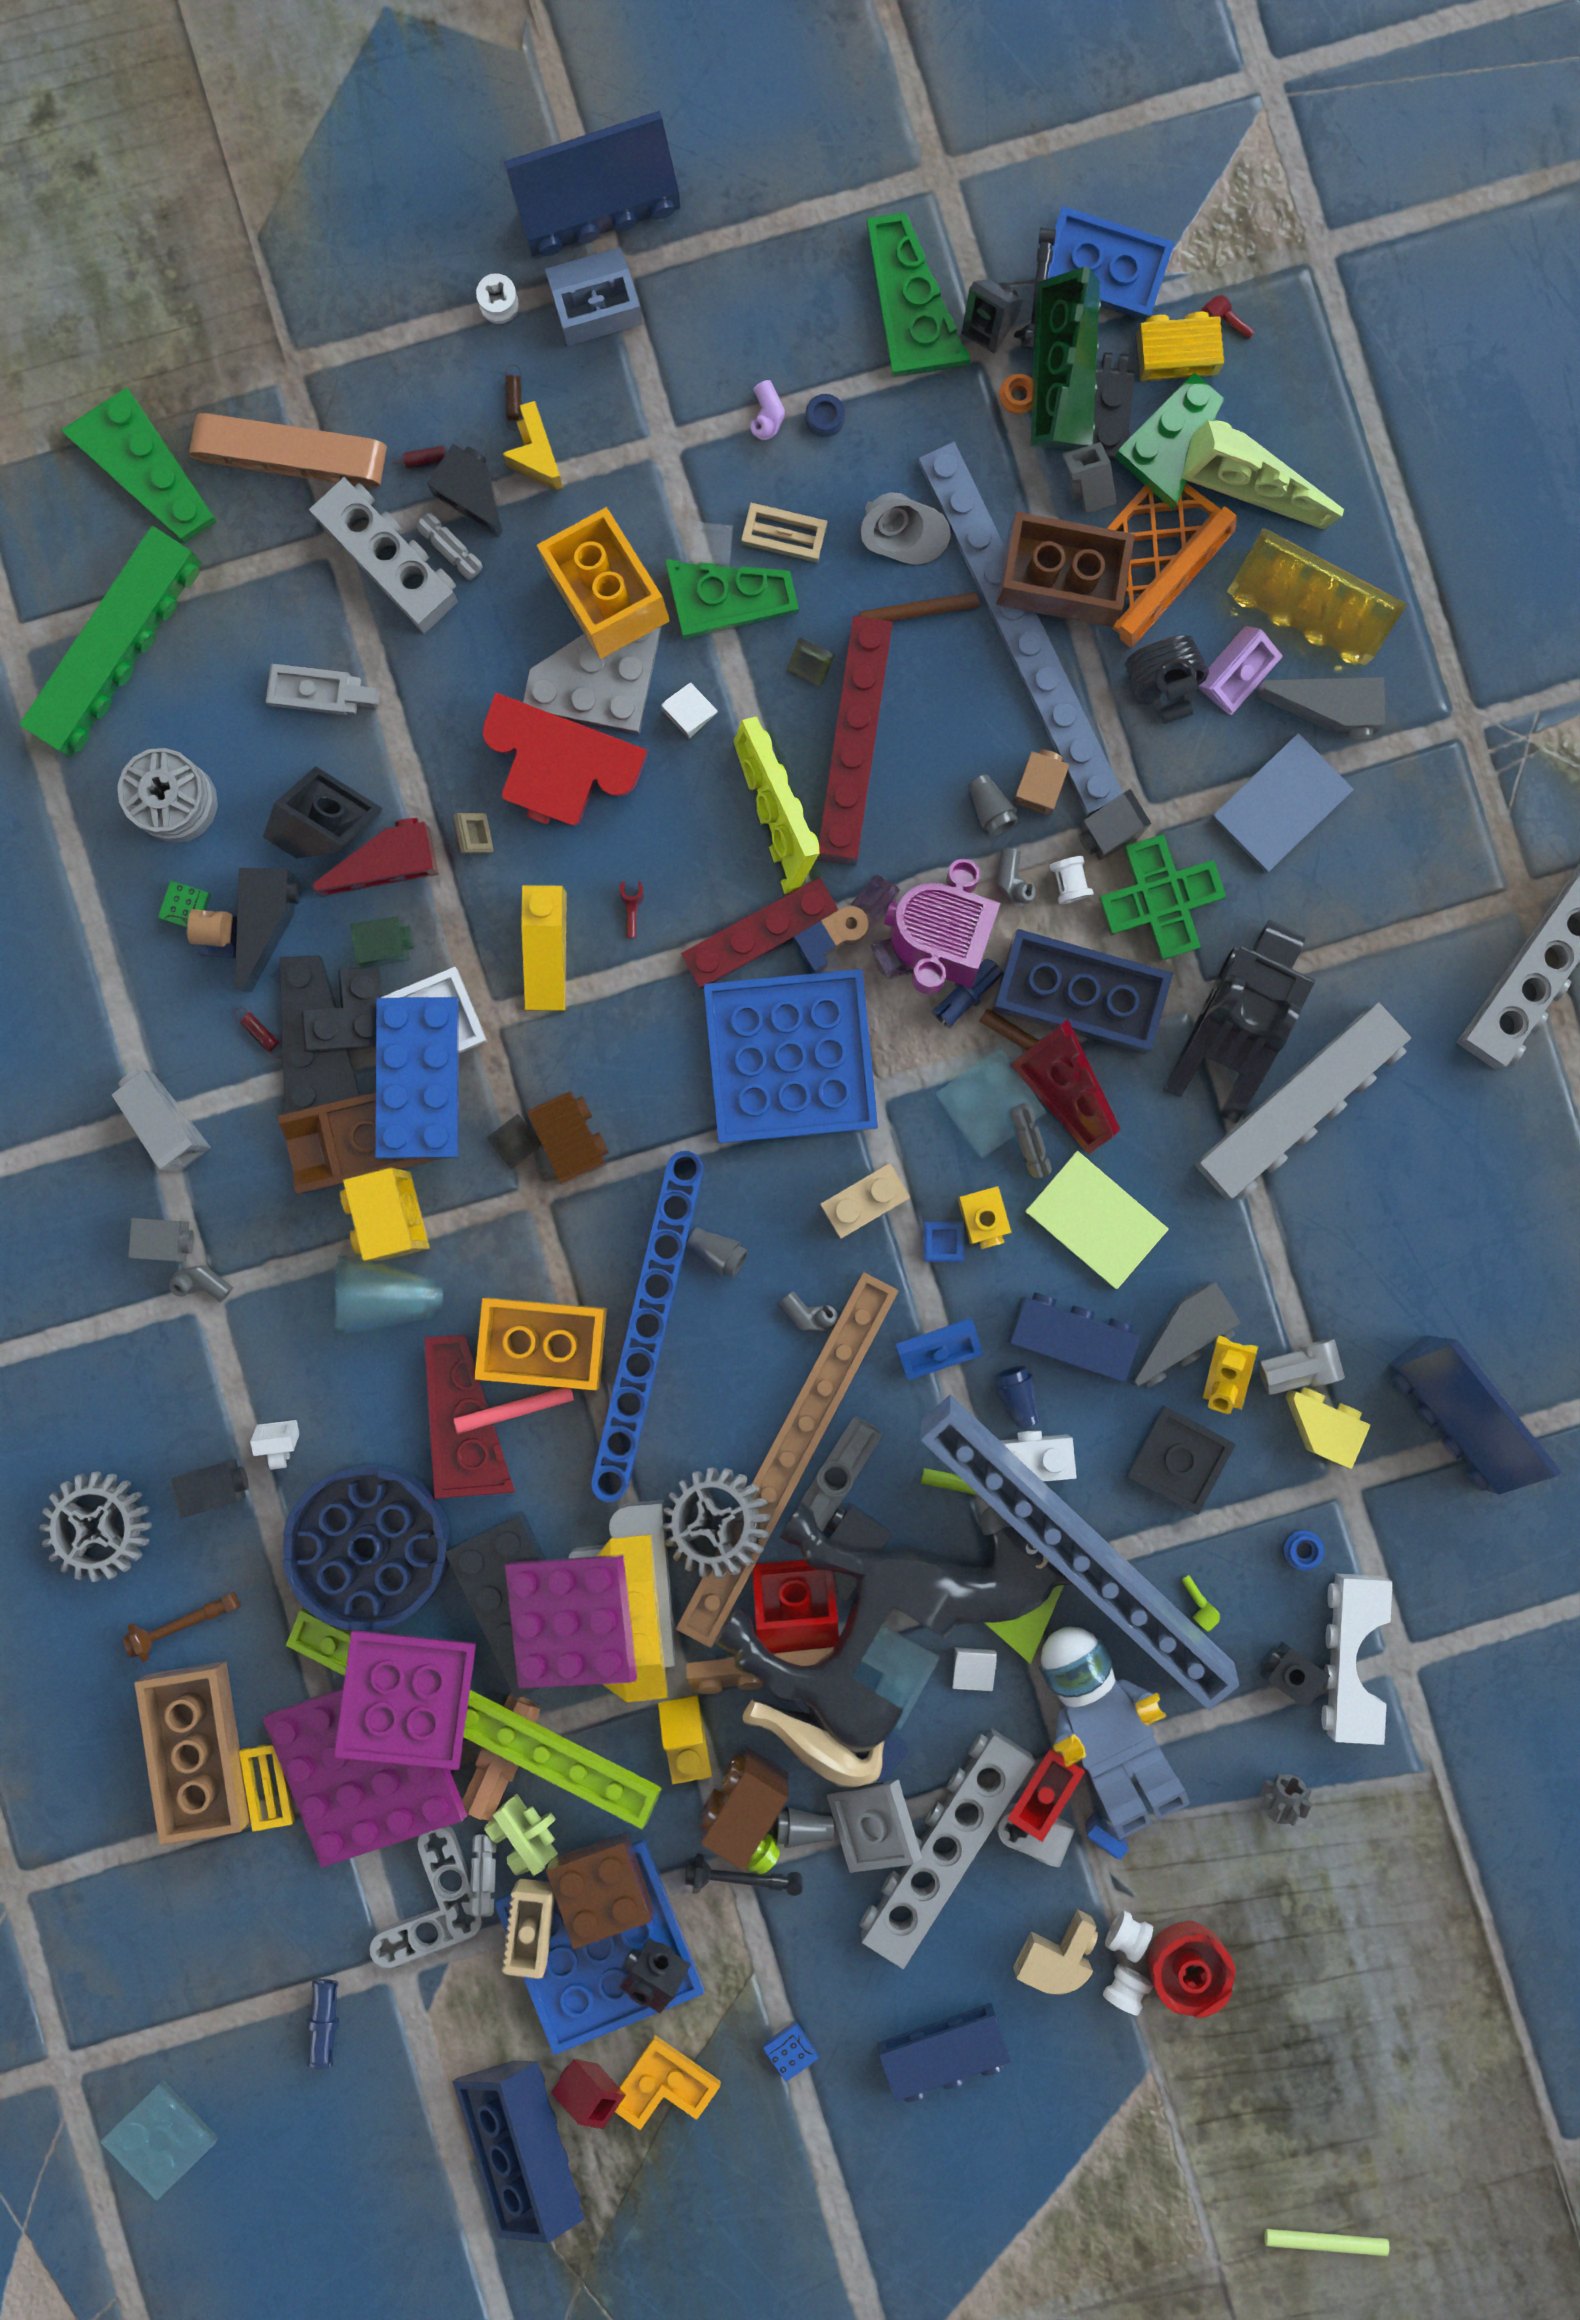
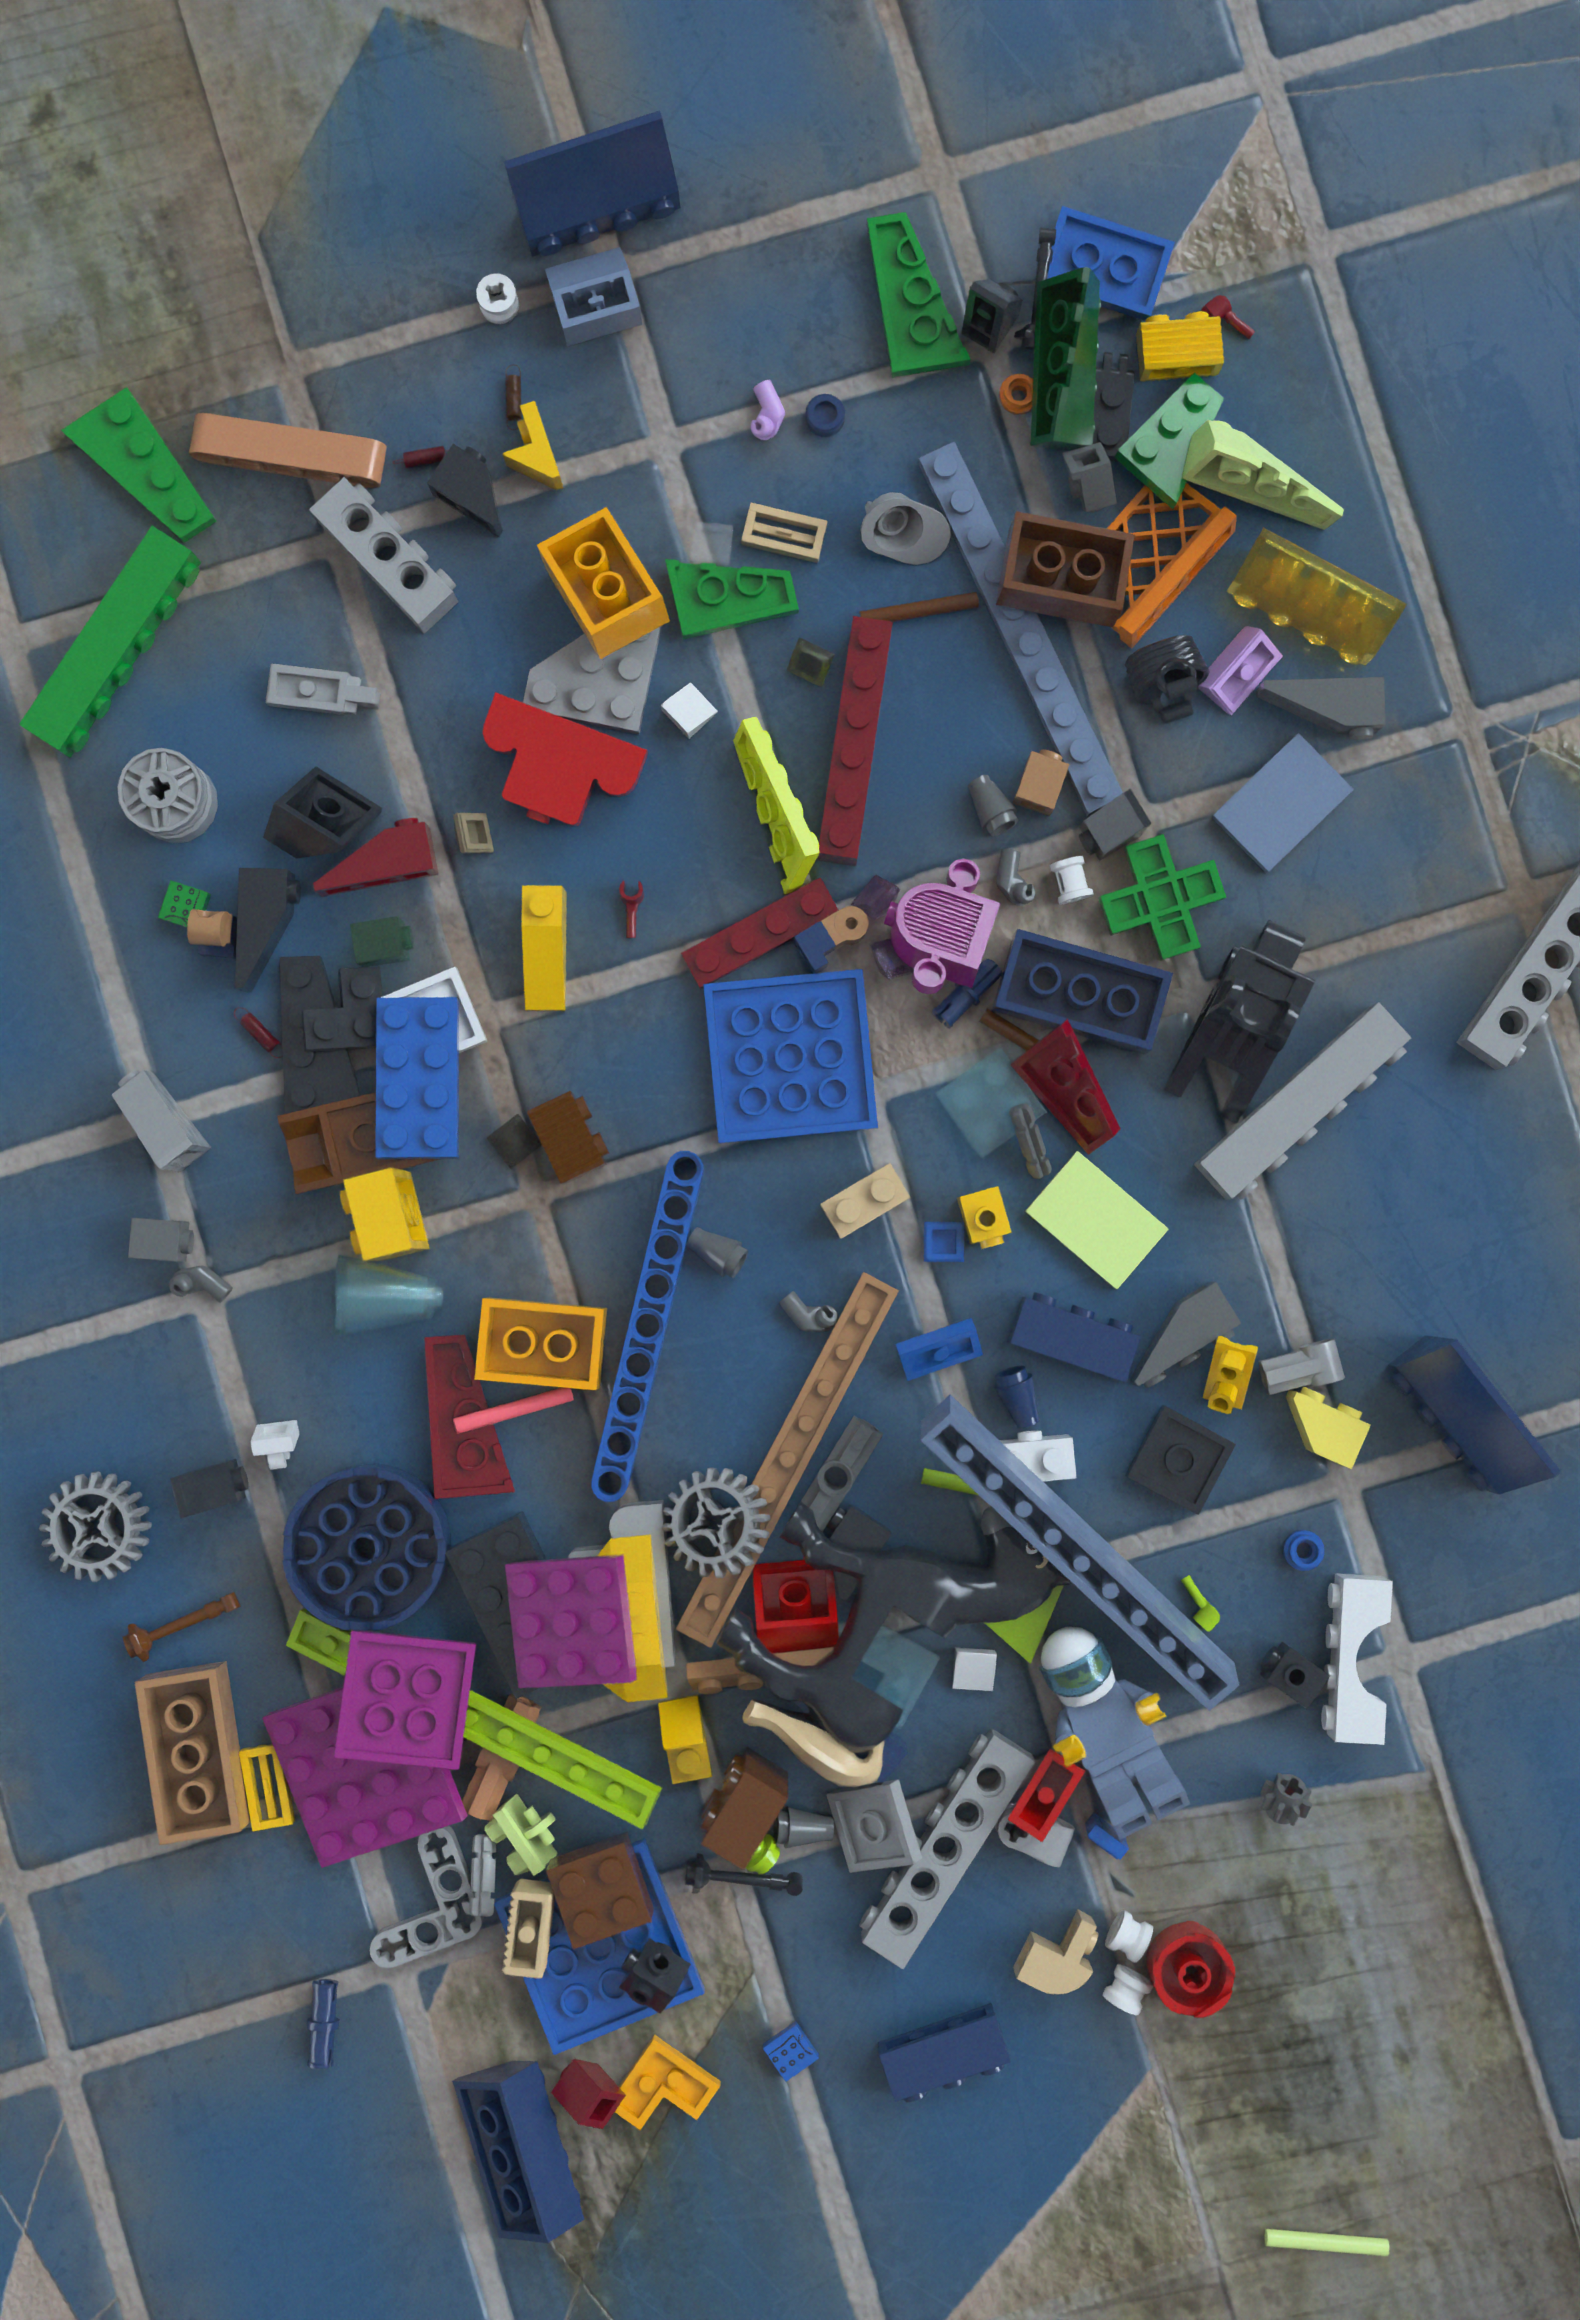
clear light blue plate [101,2080,219,2201] -> none
light grey axle [416,513,483,580] -> none

